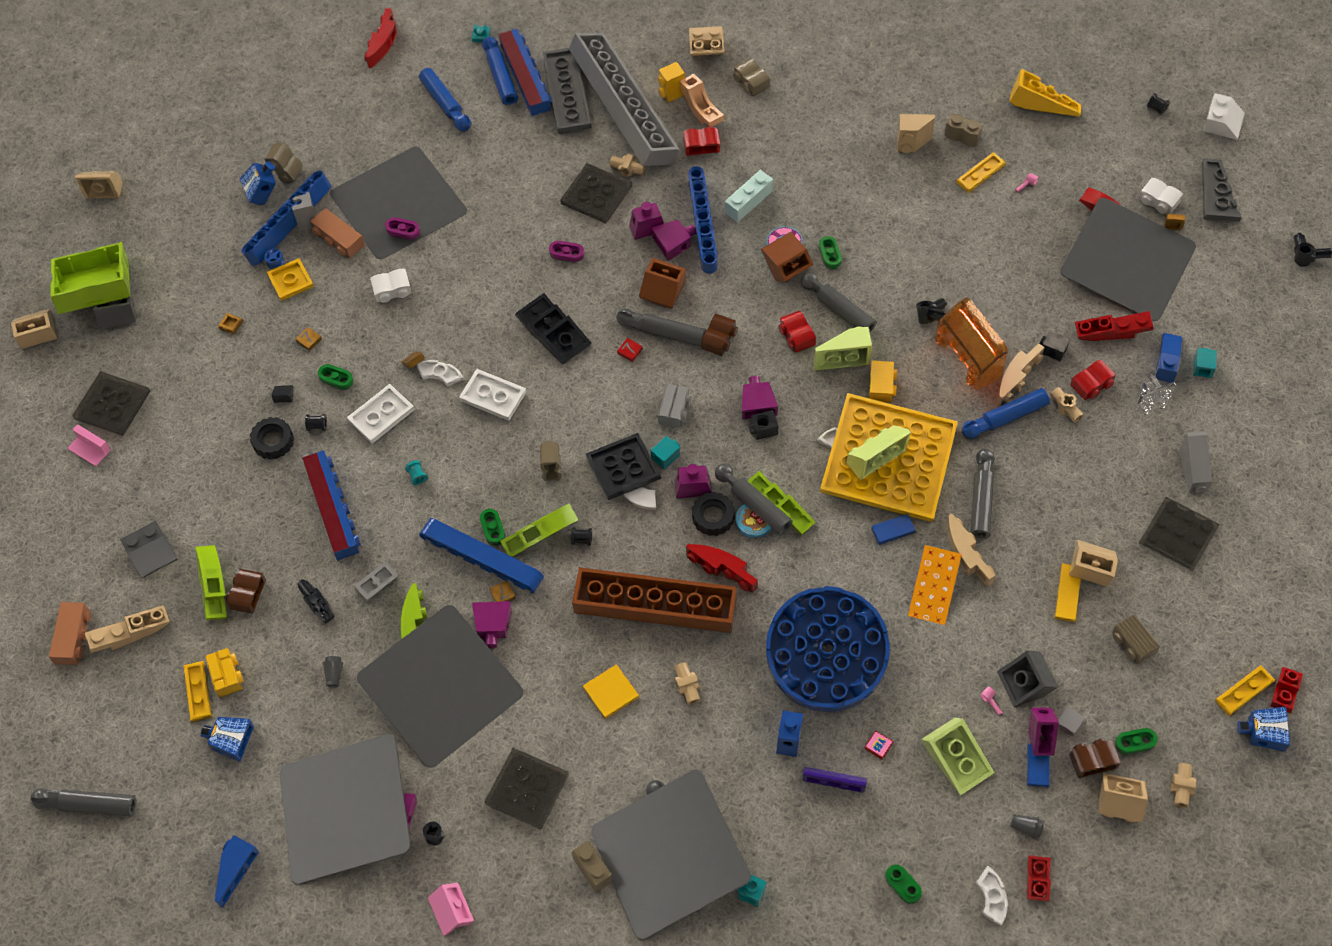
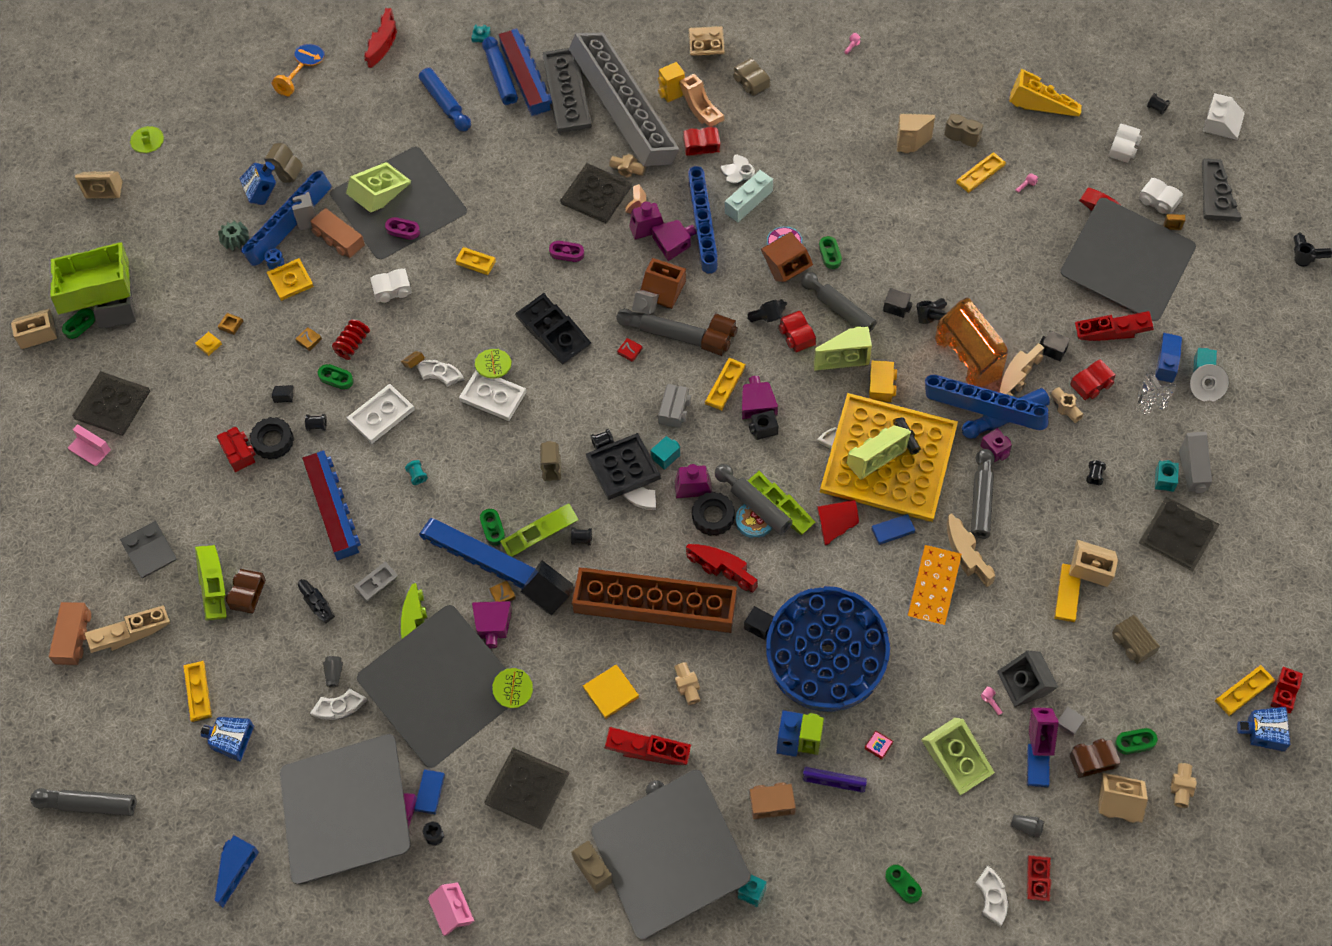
yellow brick [205,648,244,698] -> none
none -> green plate [62,308,96,339]
none -> lime piece [130,126,164,153]
none -> yellow plate [195,332,222,356]
none -> red brick [217,427,256,472]
none -> sand green gear [218,220,249,251]
none -> piece [272,44,324,97]
none -> white tile [310,689,367,720]
none -> red piece [332,319,370,360]
none -> yellowish green slope [346,162,411,212]
none -> blue tile [414,770,445,814]
none -> yellow plate [455,247,496,275]
none -> lime piece [475,349,512,379]
none -> lime piece [492,668,533,709]
none -> black slope [520,560,573,615]
none -> black bush [590,429,614,450]
none -> red slope [604,727,691,765]
none -> light nougat tile [626,184,647,214]
none -> light grey brick [632,290,659,315]
none -> yellow tile [705,358,746,411]
none -> white plate [721,155,755,183]
none -> black brick [744,606,774,640]
none -> black axle [747,299,787,323]
none -> medium nougat brick [749,782,796,820]
none -> lime brick [798,713,824,755]
none -> red slope [817,500,859,545]
none -> bright pink hand [844,33,860,54]
none -> black brick [883,288,913,318]
none -> black pin [893,417,921,455]
none -> blue beam [925,375,1048,430]
none -> magenta brick [981,428,1012,463]
none -> black bush [1086,460,1106,485]
none -> white brick [1108,123,1142,163]
none -> teal brick [1155,460,1179,492]
none -> white dish [1190,364,1229,401]

